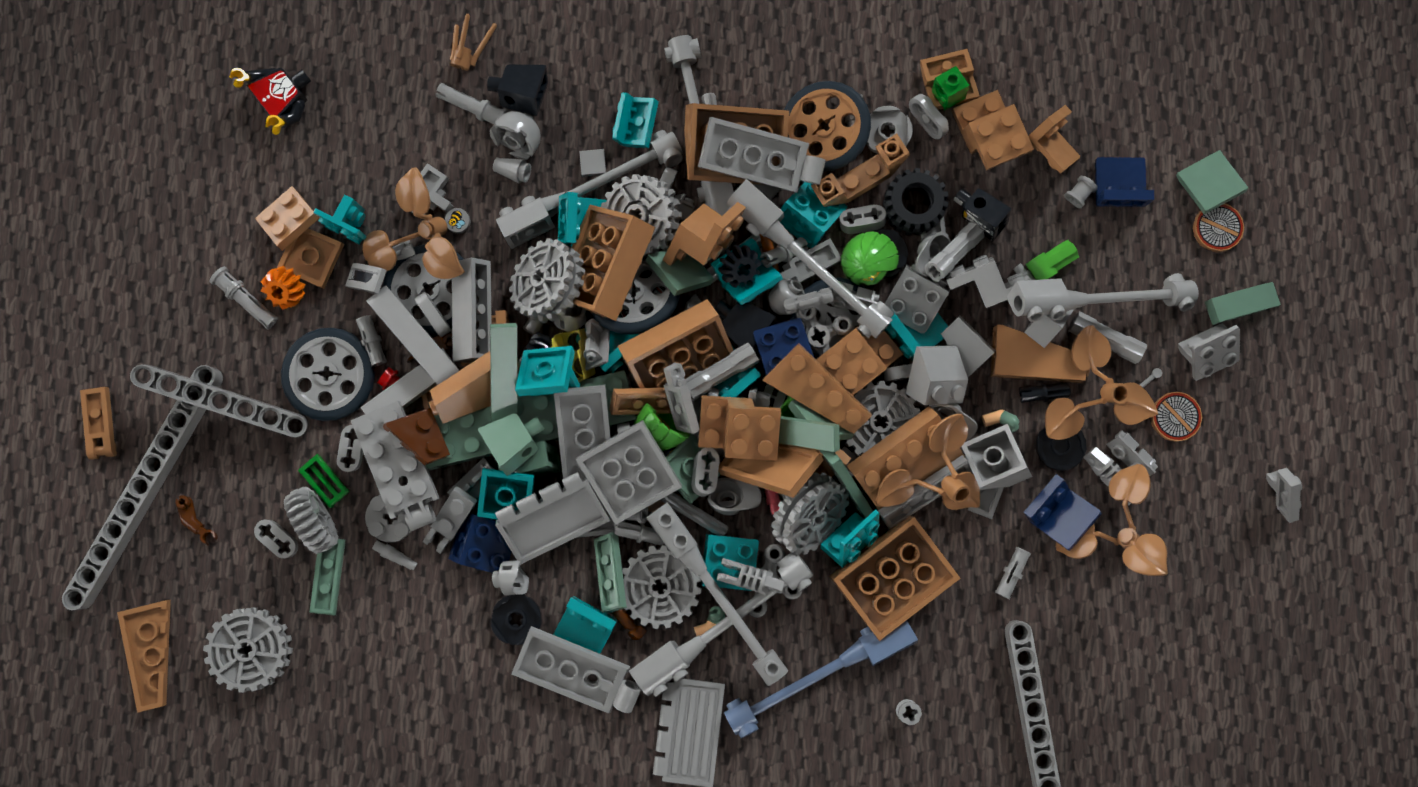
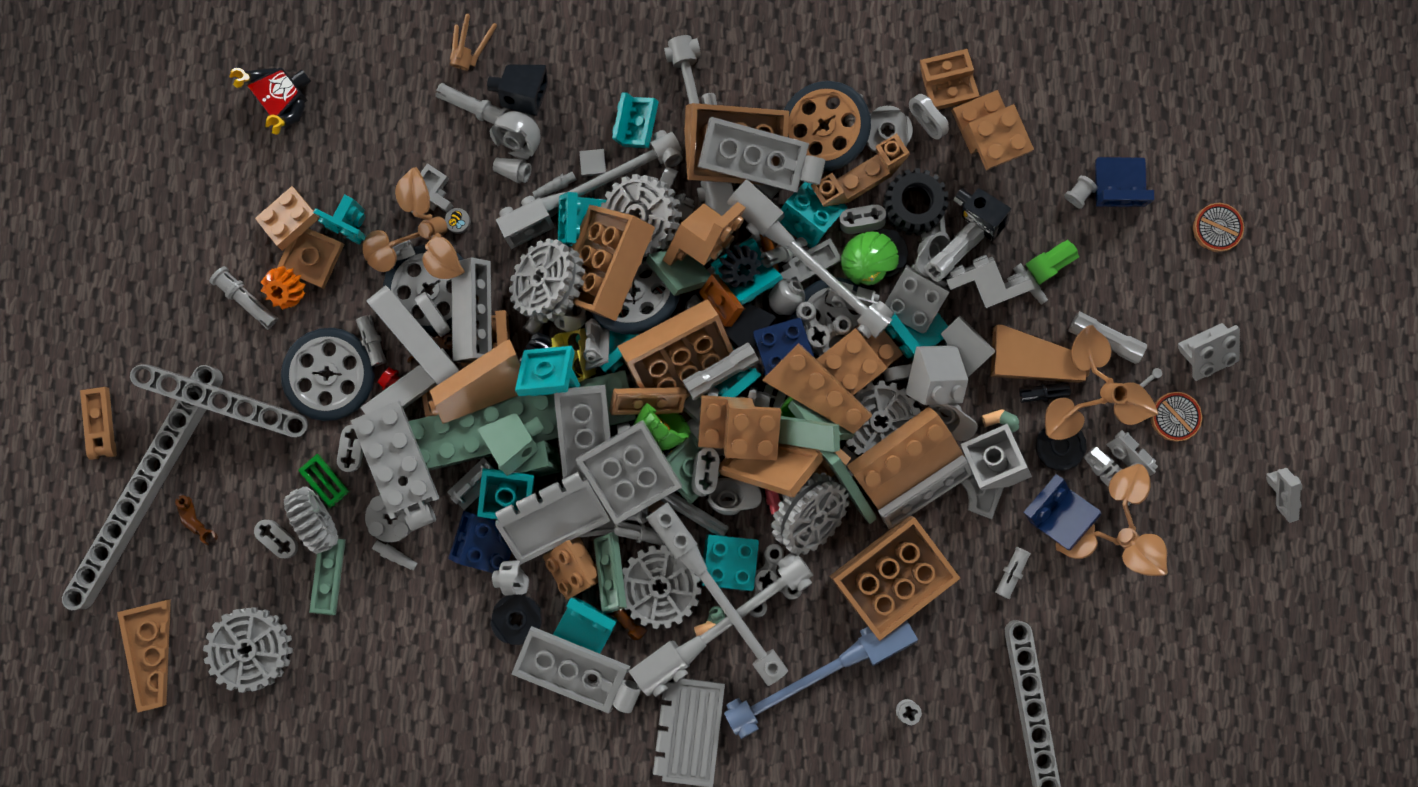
light grey slope [345,263,387,294] -> none
reddish brown wing [383,408,450,465] -> none
light grey hinge [423,486,478,554] -> none
sand green tile [490,323,517,422] -> none
light grey hinge [663,363,700,434] -> none
light grey hinge [716,558,785,595] -> none
light grey axle [783,288,833,314] -> none
teal bracket [821,510,880,568] -> none
medium nougat plant [876,414,980,510] -> none
green brick [932,66,970,110] -> none
light grey bar [1006,273,1199,322] -> none
light grey brick [1024,309,1074,348] -> none
medium nougat bracket [1028,105,1080,173] -> none
sand green tile [1176,150,1248,214] -> none
sand green slope [1205,282,1281,325] -> none
none -> light grey animal [532,171,577,199]
none -> medium nougat bracket [543,537,598,600]
none -> dark orange plate [699,274,745,327]

